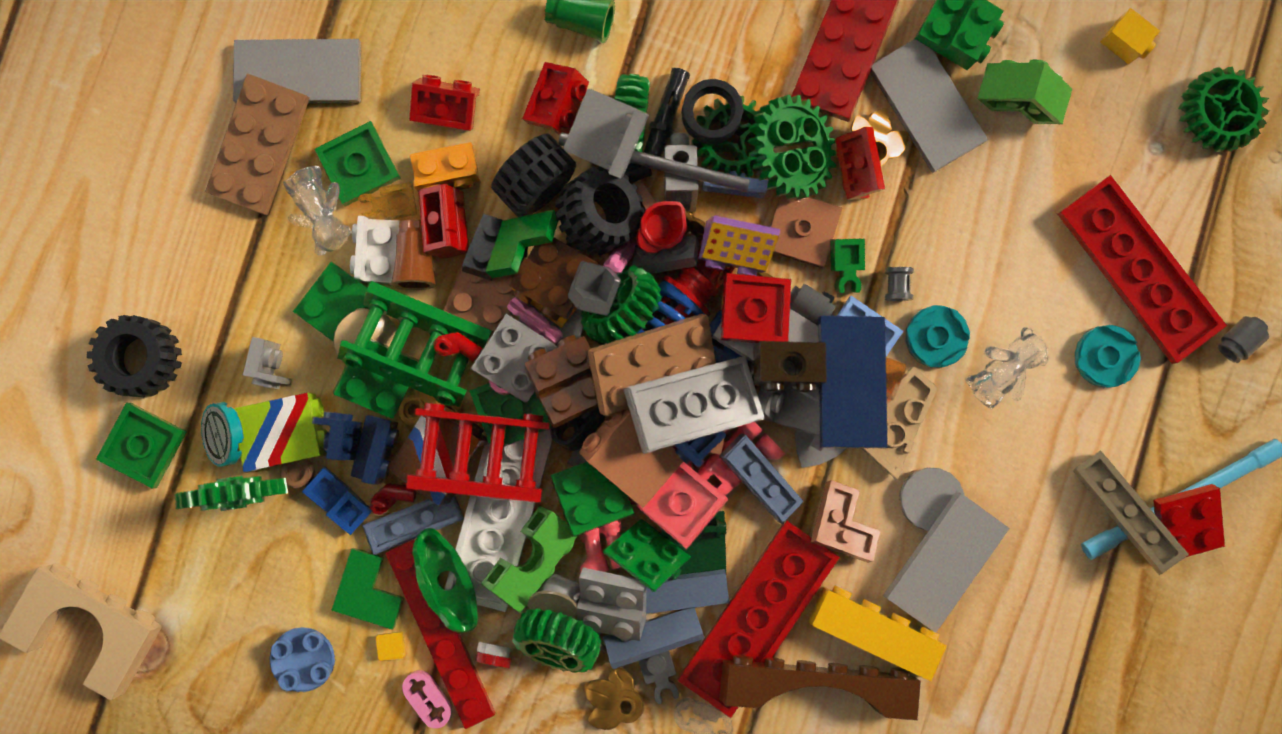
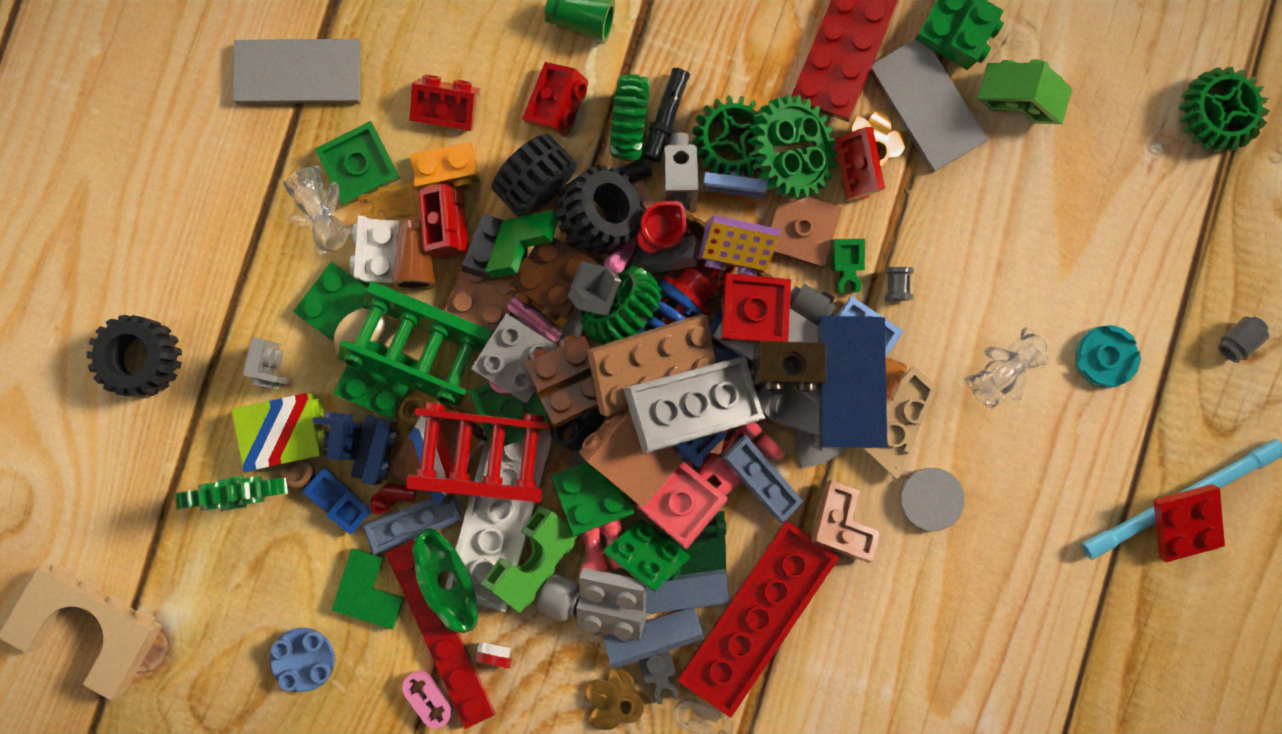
green plate [96,402,187,489] -> none
tile [201,402,243,467] -> none
medium nougat plate [205,73,310,215] -> none
yellow piece [376,631,405,661] -> none
red arm [434,332,483,362] -> none
green gear [512,608,601,673] -> none
dark tan piece [528,591,607,653] -> none
flat silver bar [558,132,750,192] -> none
light grey bracket [564,89,649,179] -> none
black tyre [681,79,743,145] -> none
reddish brown arch [719,655,921,720] -> none
yellow brick [808,585,947,681] -> none
light grey tile [883,491,1010,632] -> none
teal tile [905,305,970,368] -> none
red plate [1057,175,1227,364] -> none
dark tan plate [1073,450,1189,575] -> none
yellow brick [1100,8,1160,65] -> none

